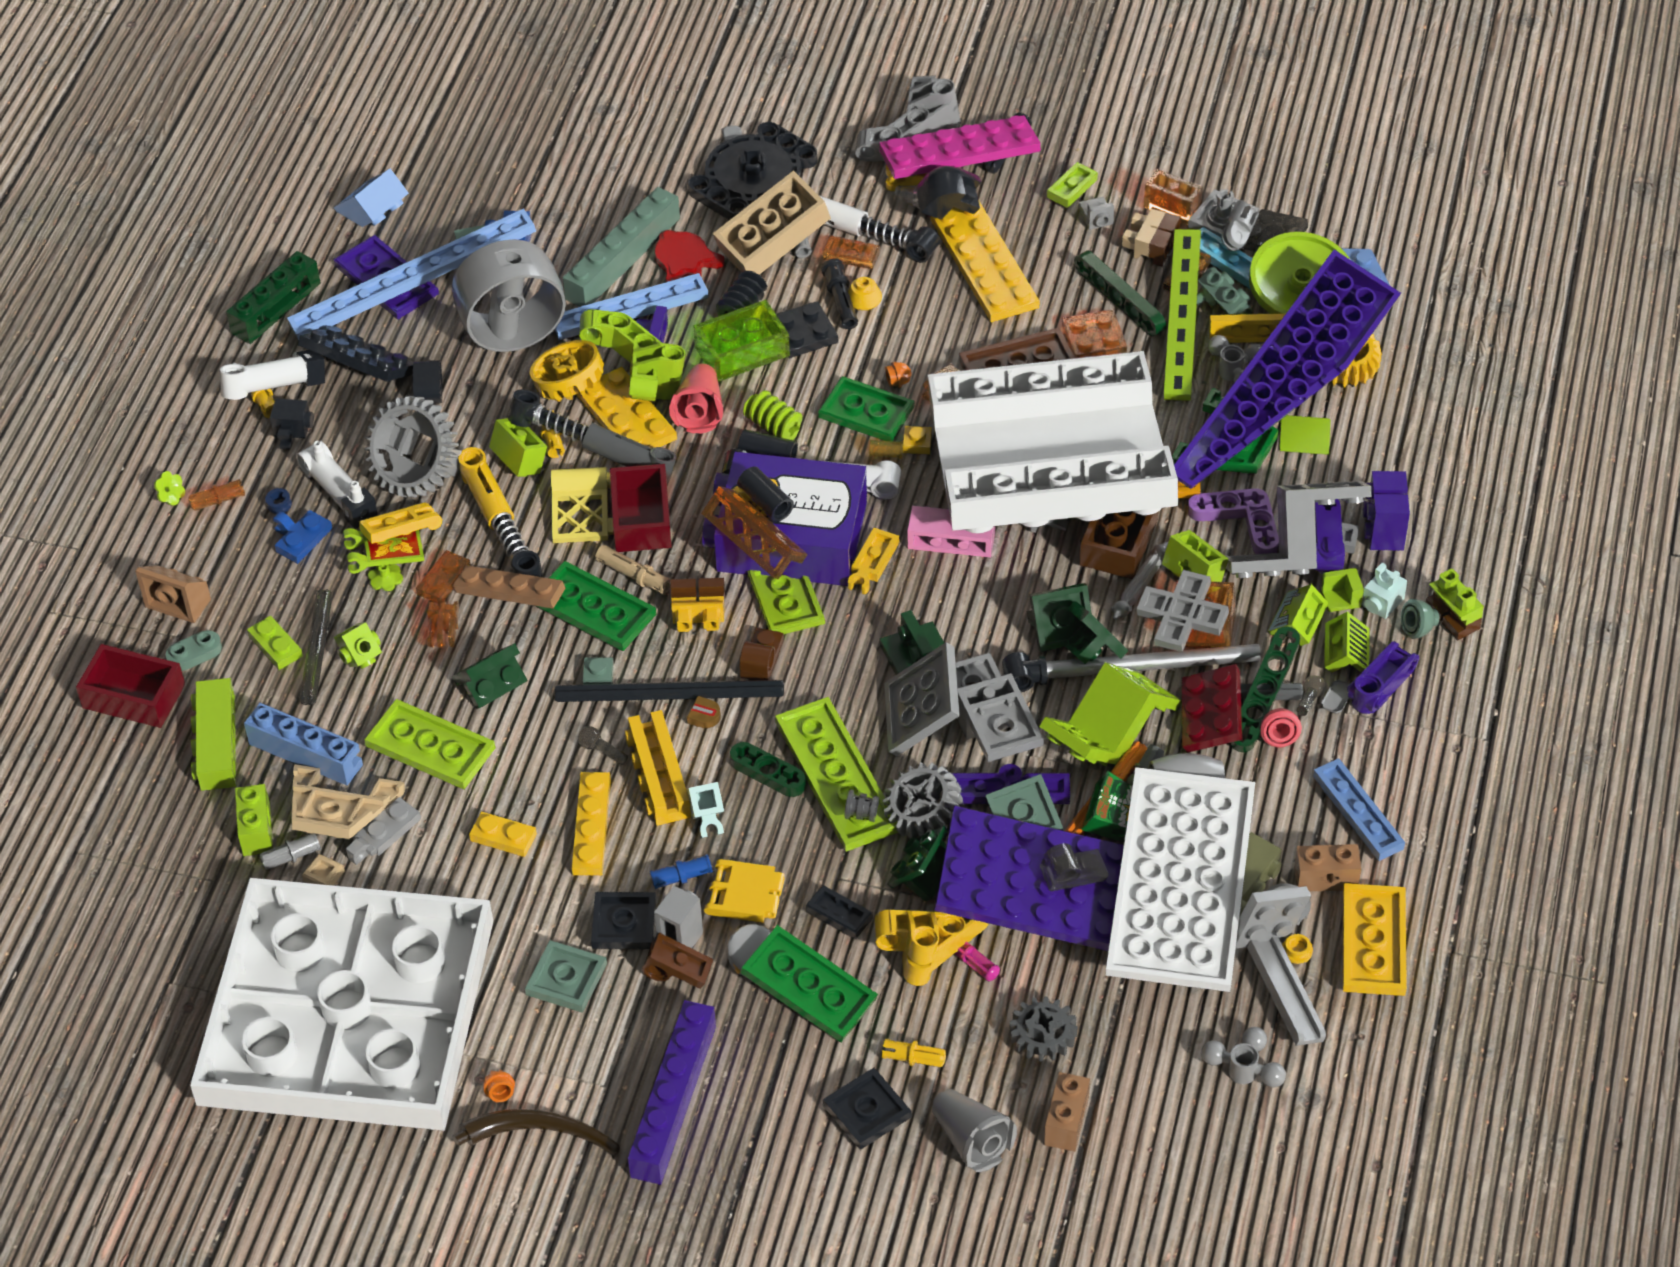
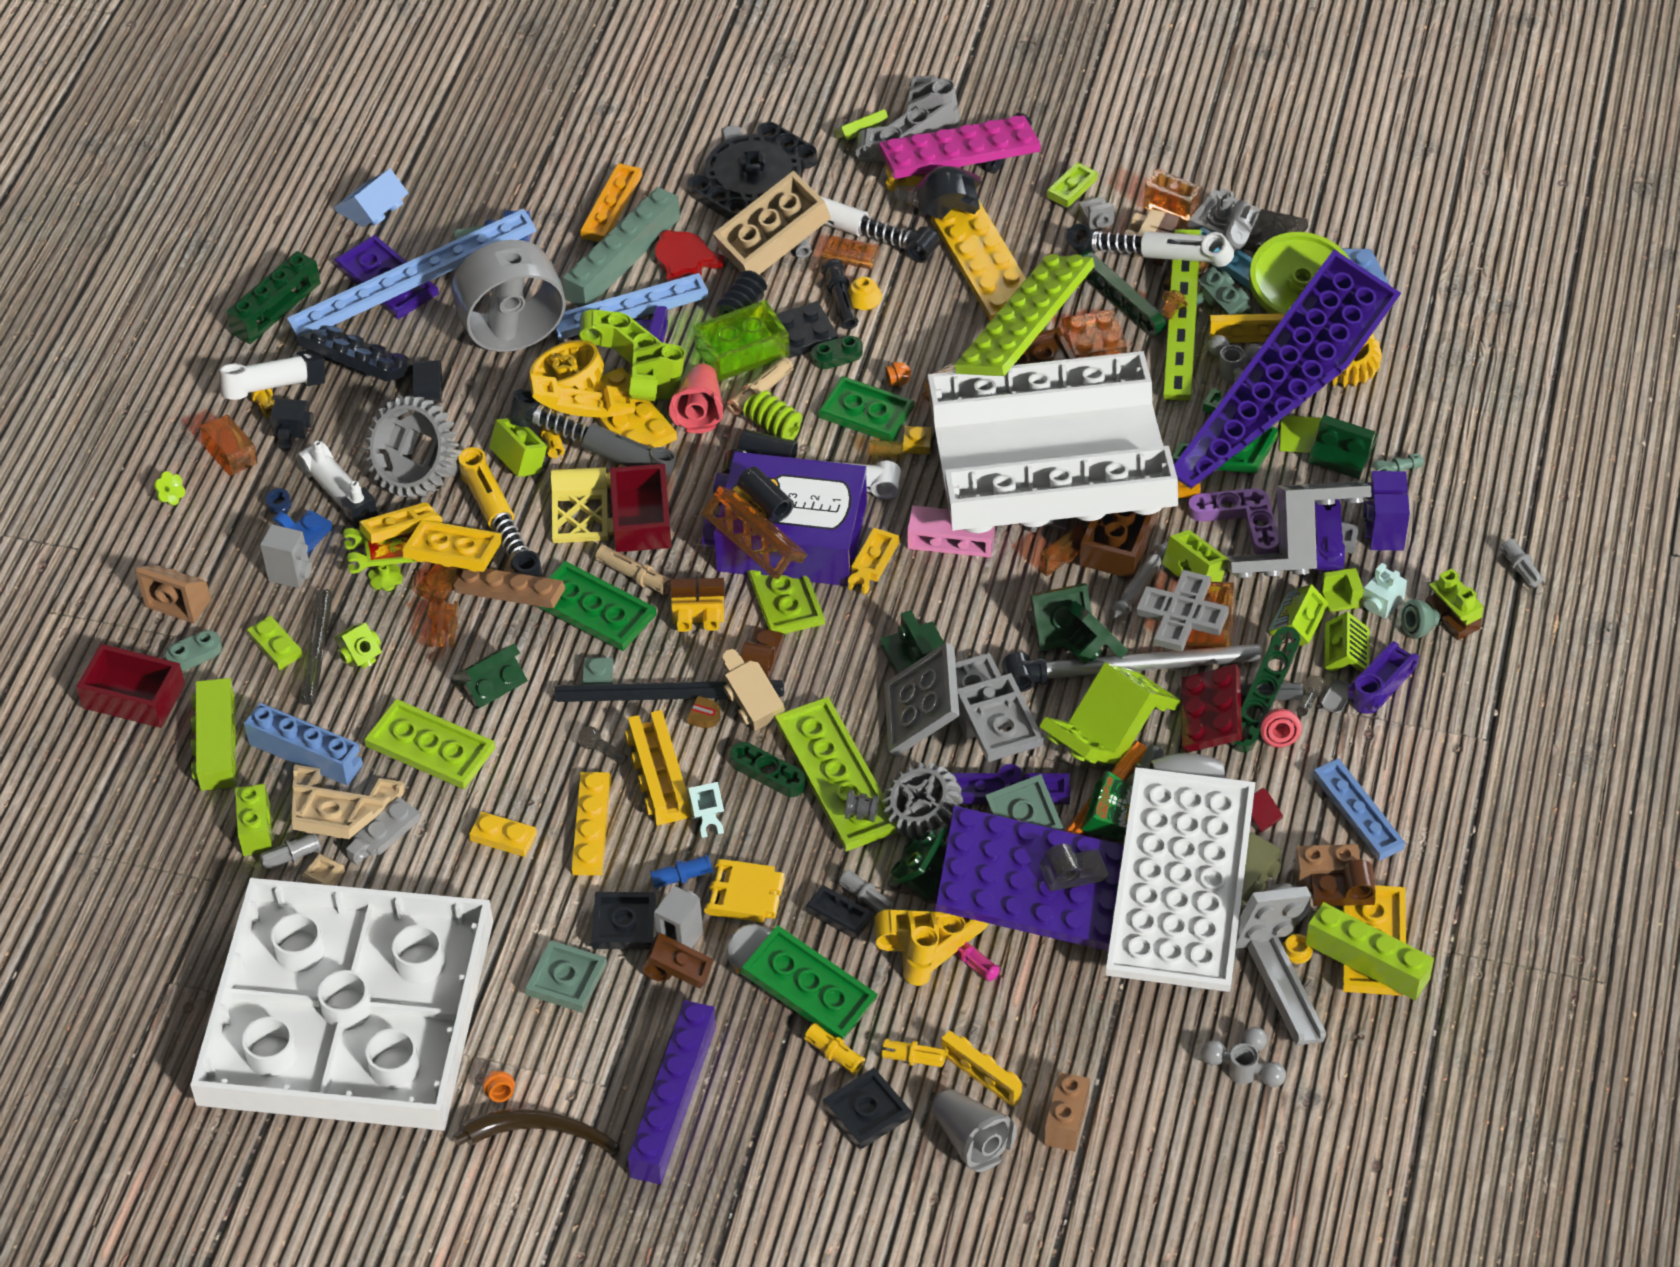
clear orange axle [188,479,245,511] -> none
dark grey gear [1009,996,1078,1062] -> none
none -> clear orange piece [200,414,257,476]
none -> light grey piece [260,524,312,589]
none -> yellow plate [403,520,501,572]
none -> yellow slope [529,374,636,417]
none -> light orange plate [580,163,642,242]
none -> tan hinge [722,649,785,731]
none -> tan pin [727,357,793,415]
none -> yellow pin [804,1023,865,1075]
none -> dark green plate [811,336,863,369]
none -> lime plate [833,109,888,140]
none -> light grey axle [839,870,894,913]
none -> yellow plate [941,1030,1022,1108]
none -> lime plate [954,254,1095,376]
none -> clear orange plate [1040,525,1087,577]
none -> white piece [1066,223,1234,267]
none -> clear orange plate [1162,290,1188,320]
none -> dark red slope [1250,788,1283,833]
none -> lime brick [1306,902,1434,1001]
none -> dark green bracket [1308,414,1378,479]
none -> reddish brown plate [1310,859,1376,906]
none -> sand green piece [1372,453,1424,471]
none -> light grey axle [1500,539,1543,588]

